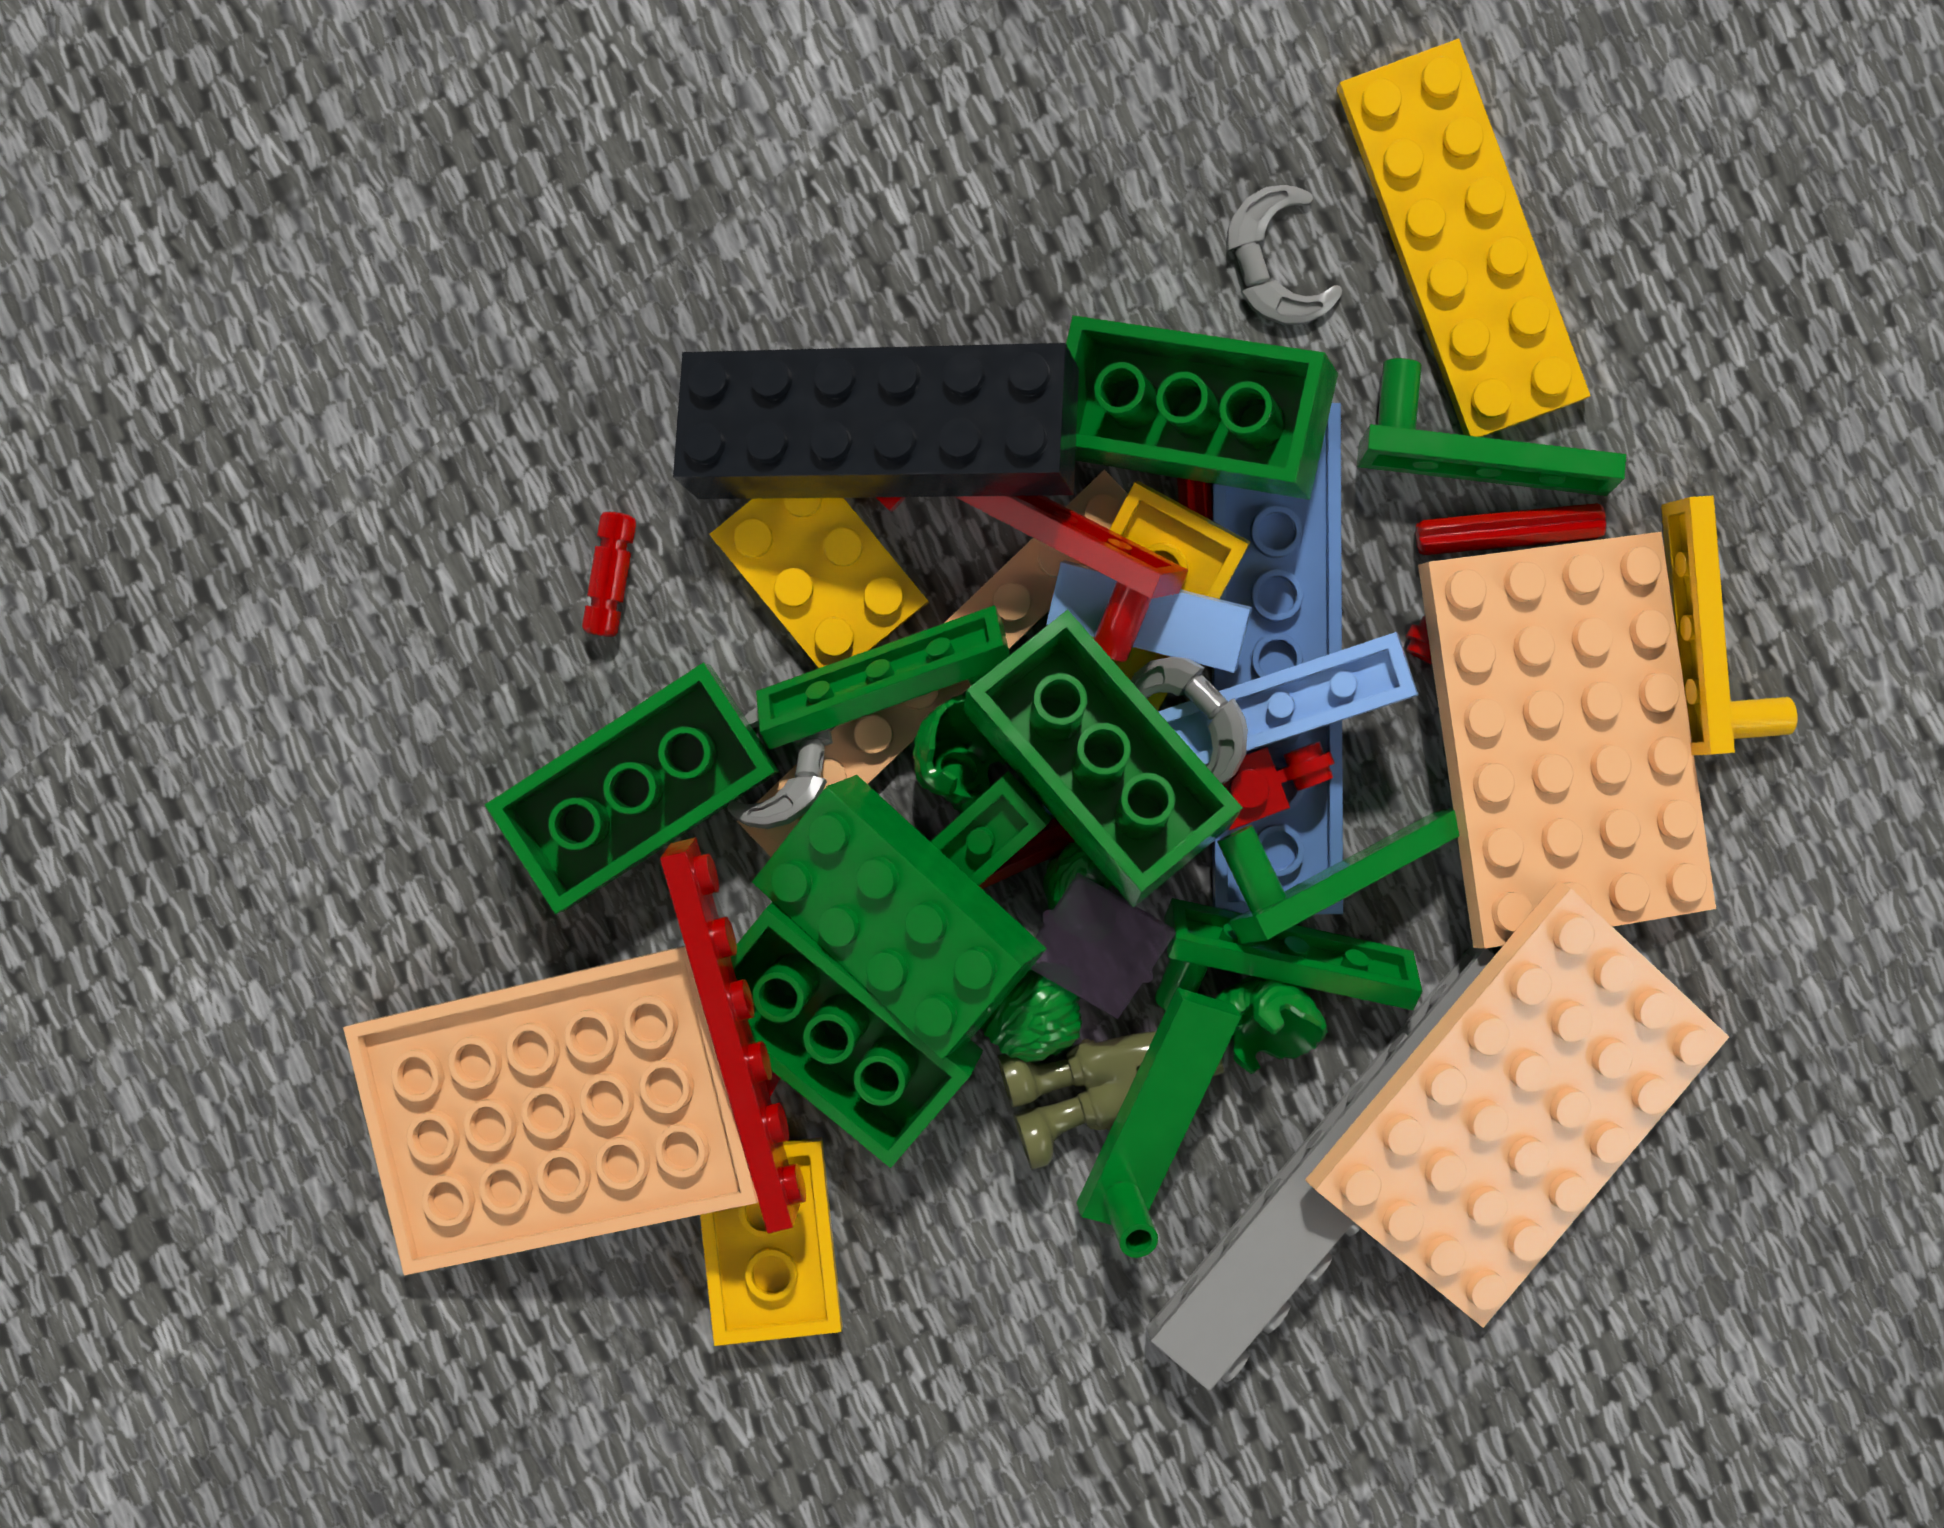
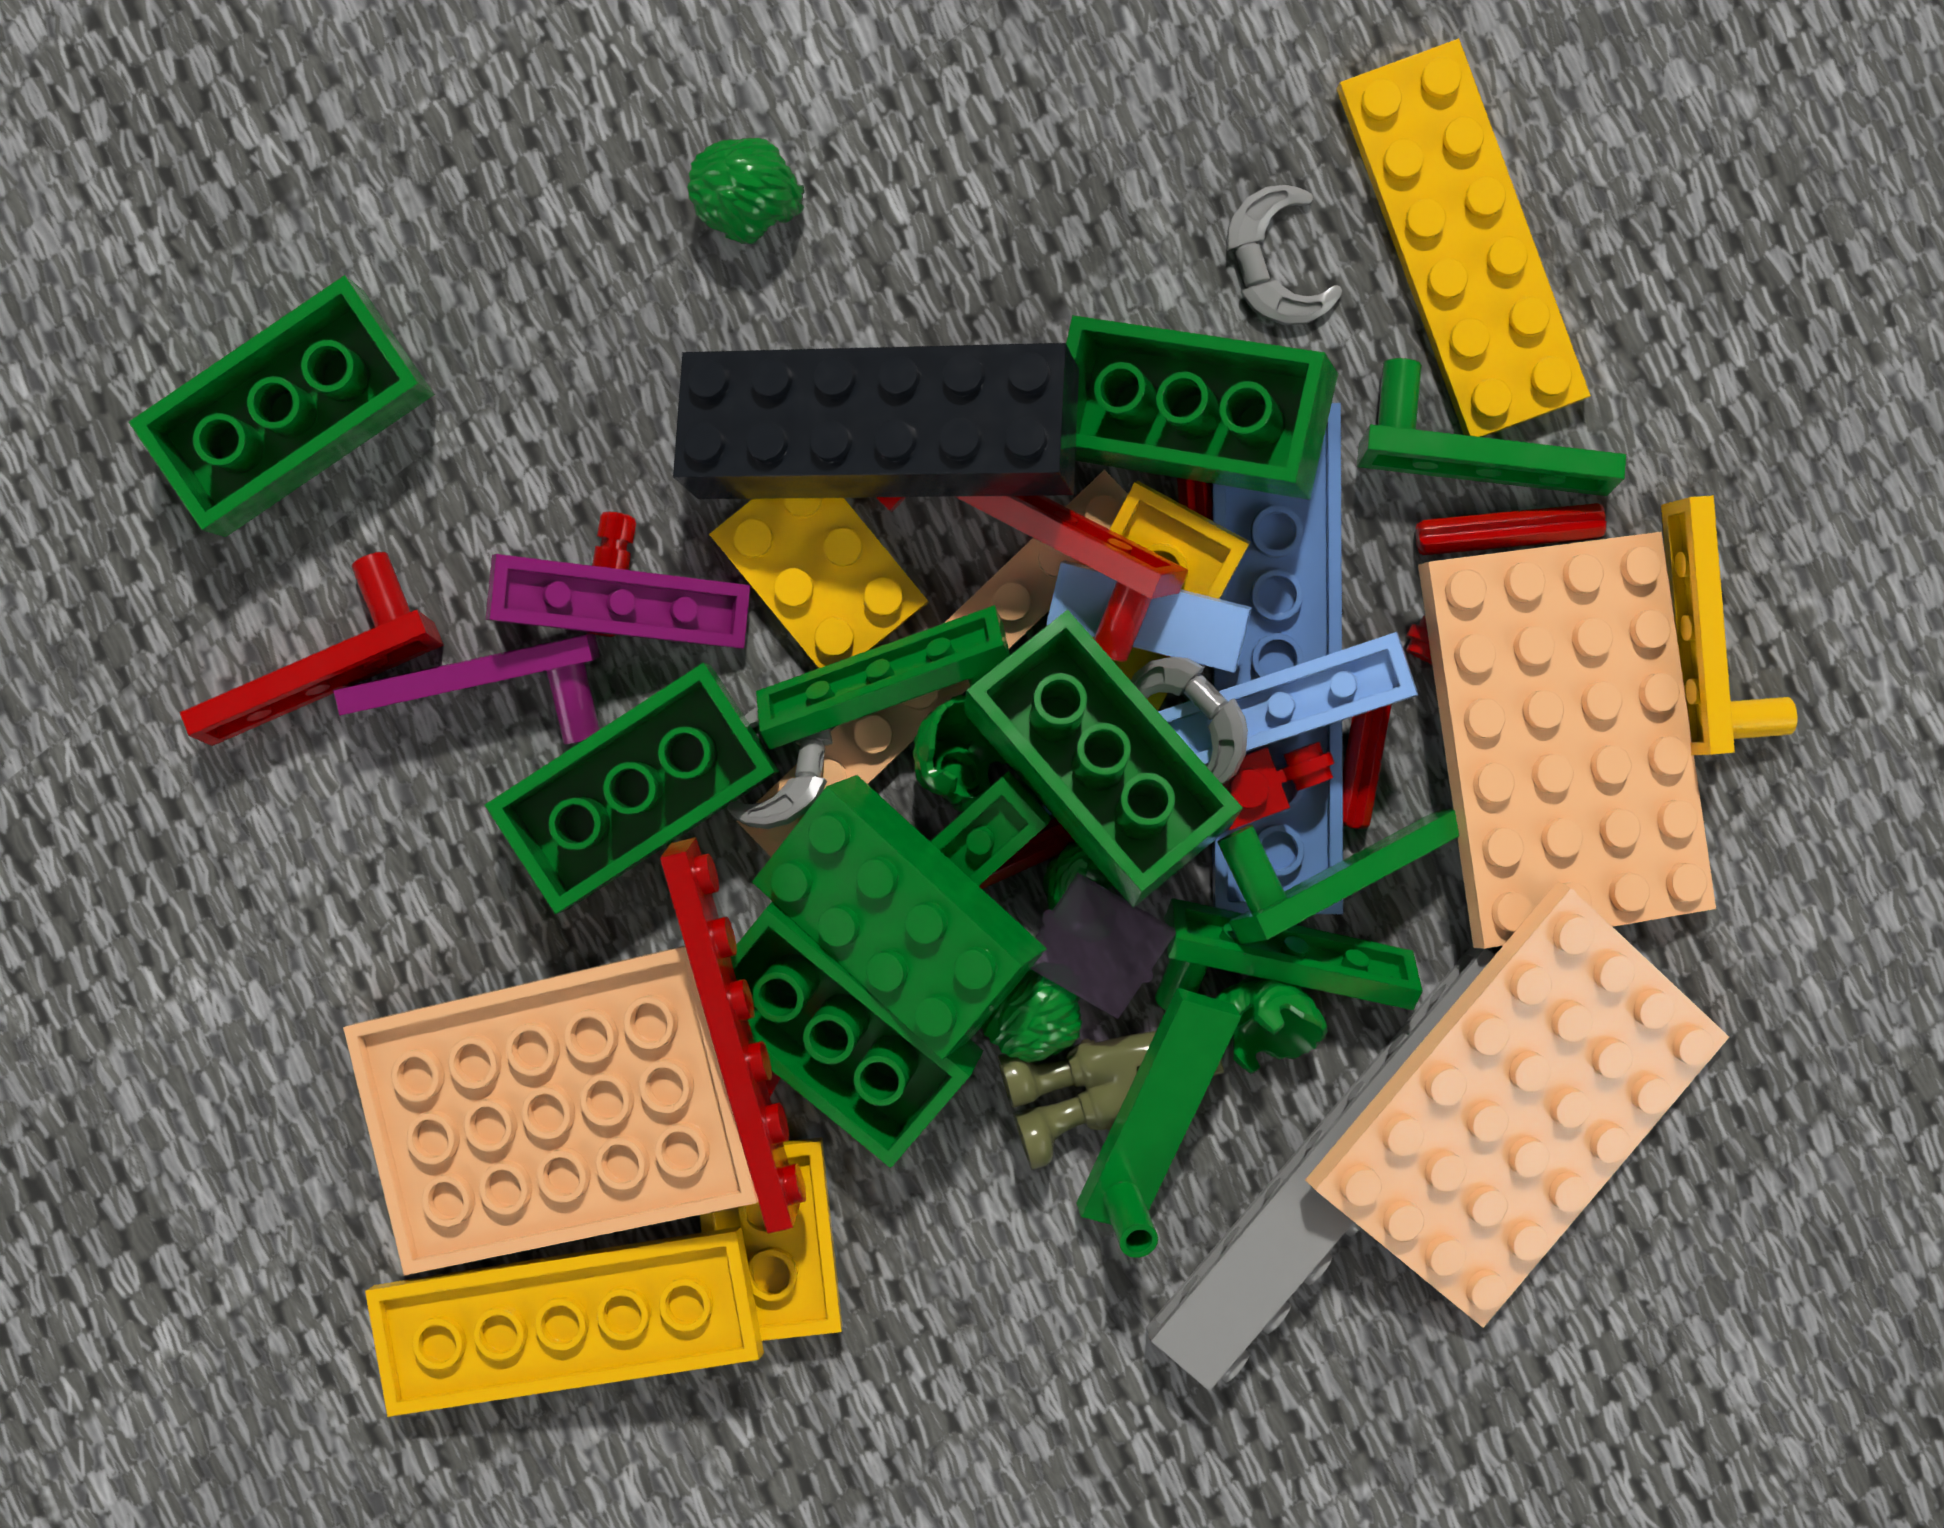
none -> green brick [128,275,435,537]
none -> red piece [180,552,444,746]
none -> magenta piece [333,633,600,744]
none -> yellow plate [365,1226,764,1417]
none -> magenta piece [485,554,750,649]
none -> green hair [687,138,805,245]
none -> red axle [1343,704,1392,829]

